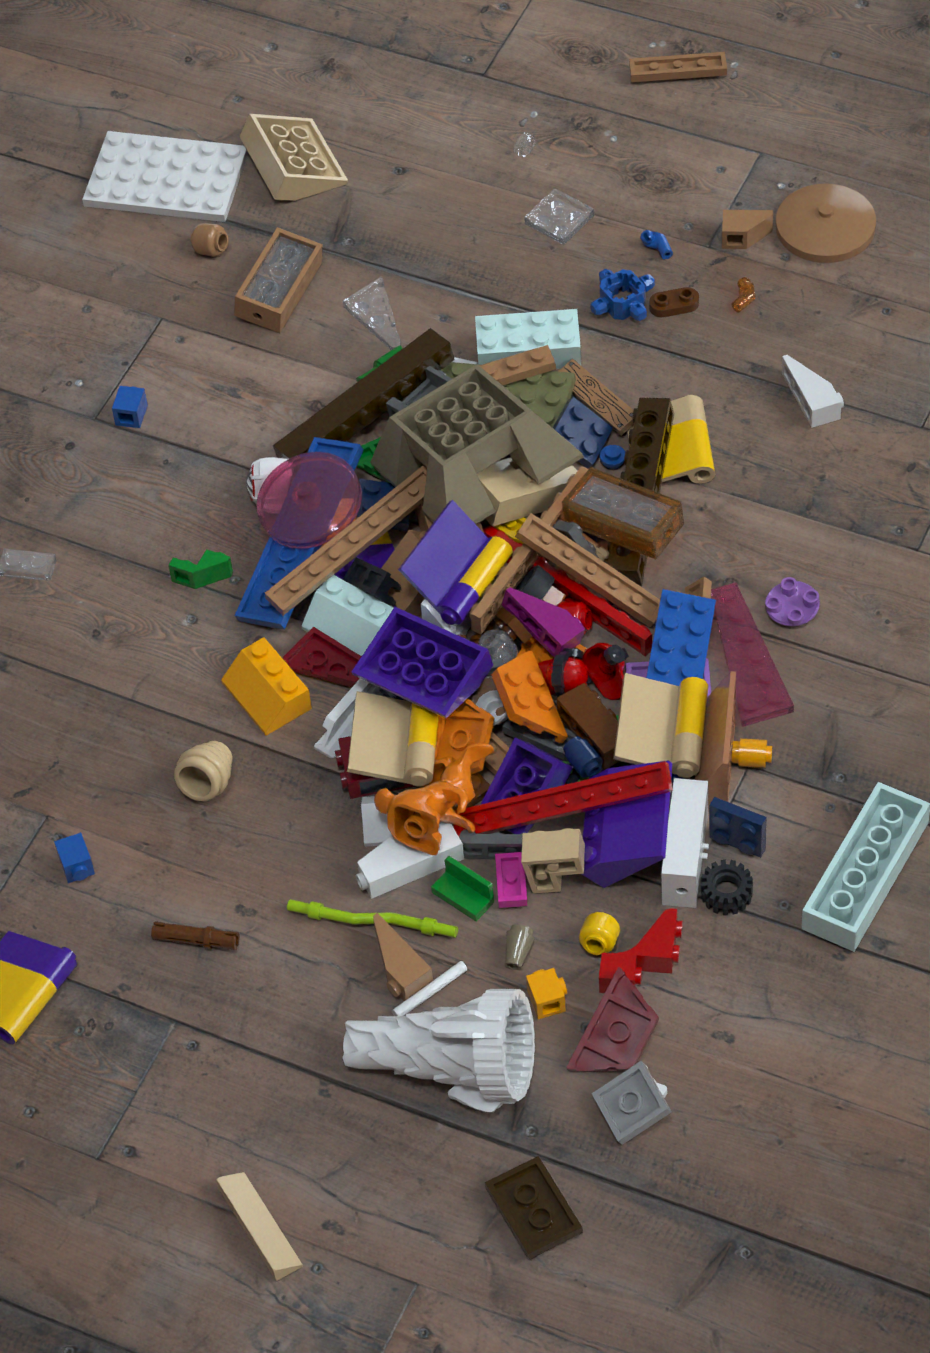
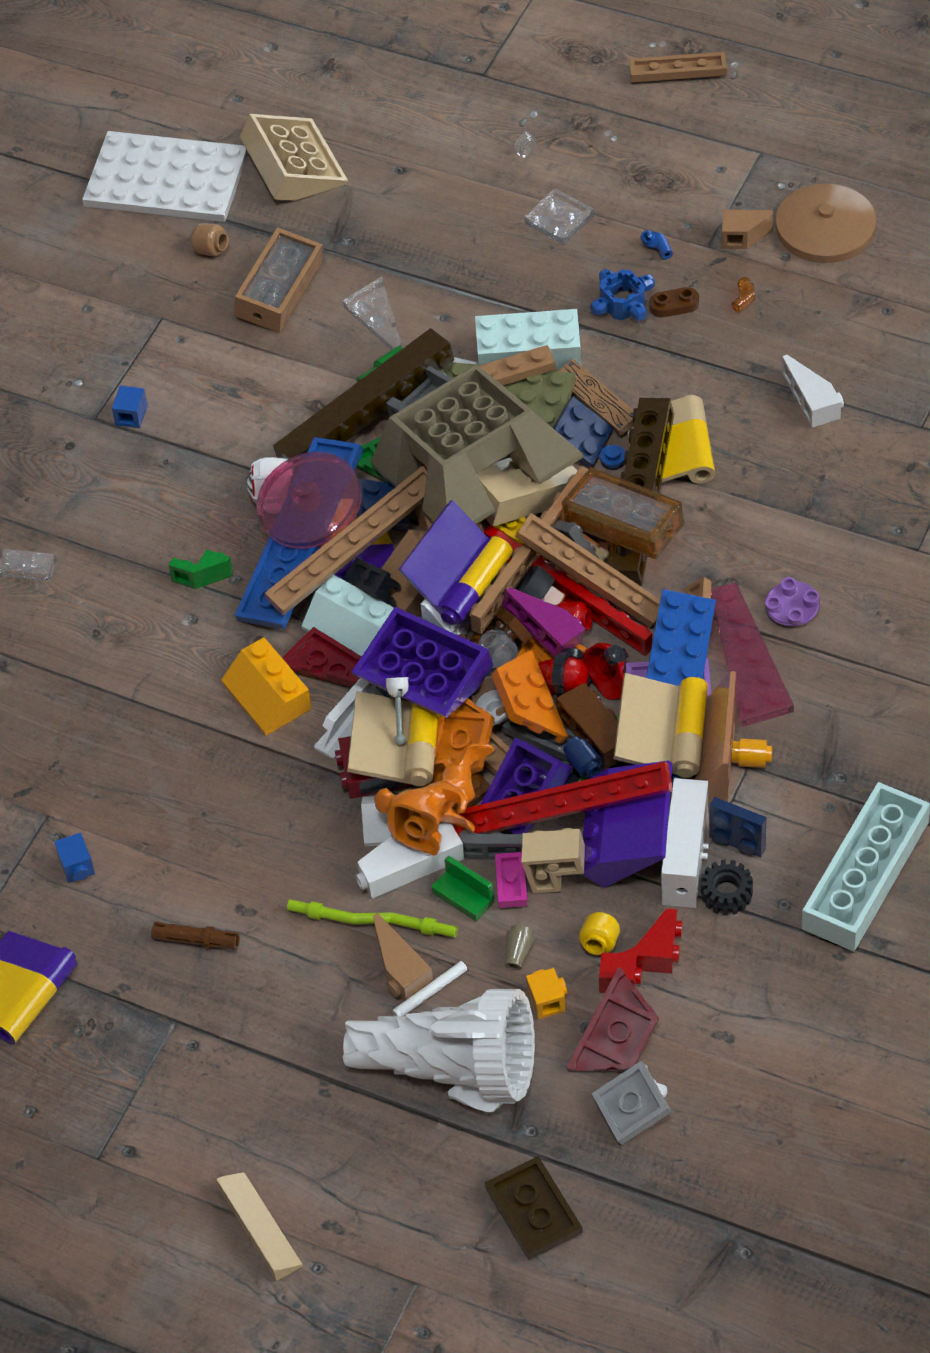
tan piece [174,741,232,801] -> none
none -> hinge [386,677,409,745]

